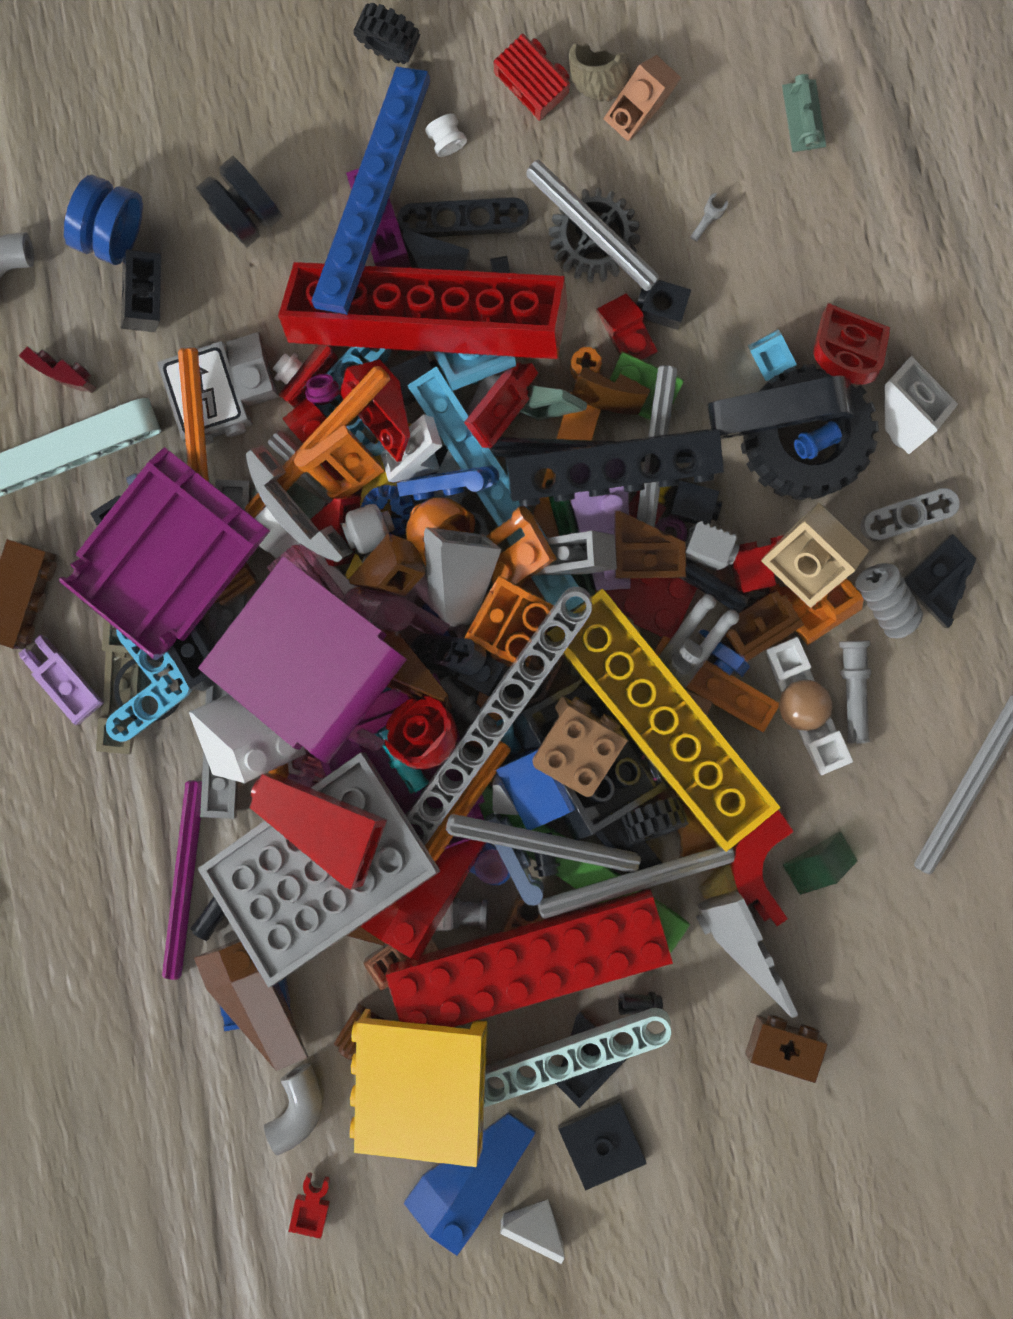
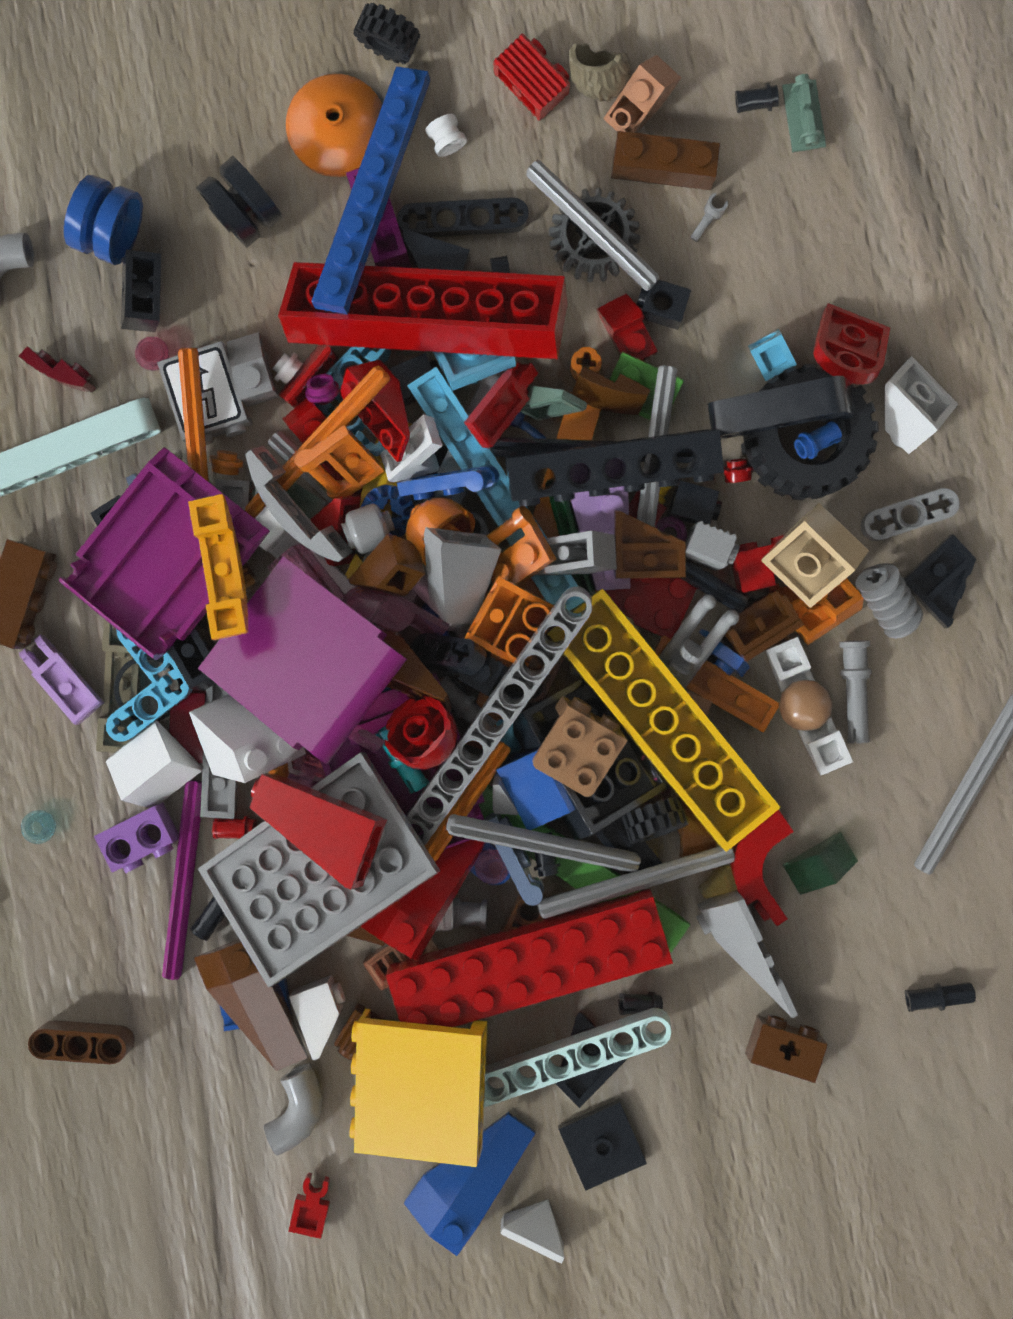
none -> clear light blue plate [21,810,56,844]
none -> reddish brown beam [28,1020,135,1065]
none -> medium lavender brick [94,802,179,873]
none -> white slope [106,720,203,808]
none -> clear pink plate [135,336,170,371]
none -> dark red slope [169,690,206,763]
none -> light orange slope [188,494,248,640]
none -> orange plate [209,450,244,475]
none -> red pin [212,816,257,839]
none -> orange dish [286,74,382,177]
none -> white slope [289,975,345,1060]
none -> blue hand [510,412,546,439]
none -> reddish brown brick [611,131,720,190]
none -> red plate [724,458,753,483]
none -> black pin [735,83,779,114]
none -> black axle [905,983,976,1012]

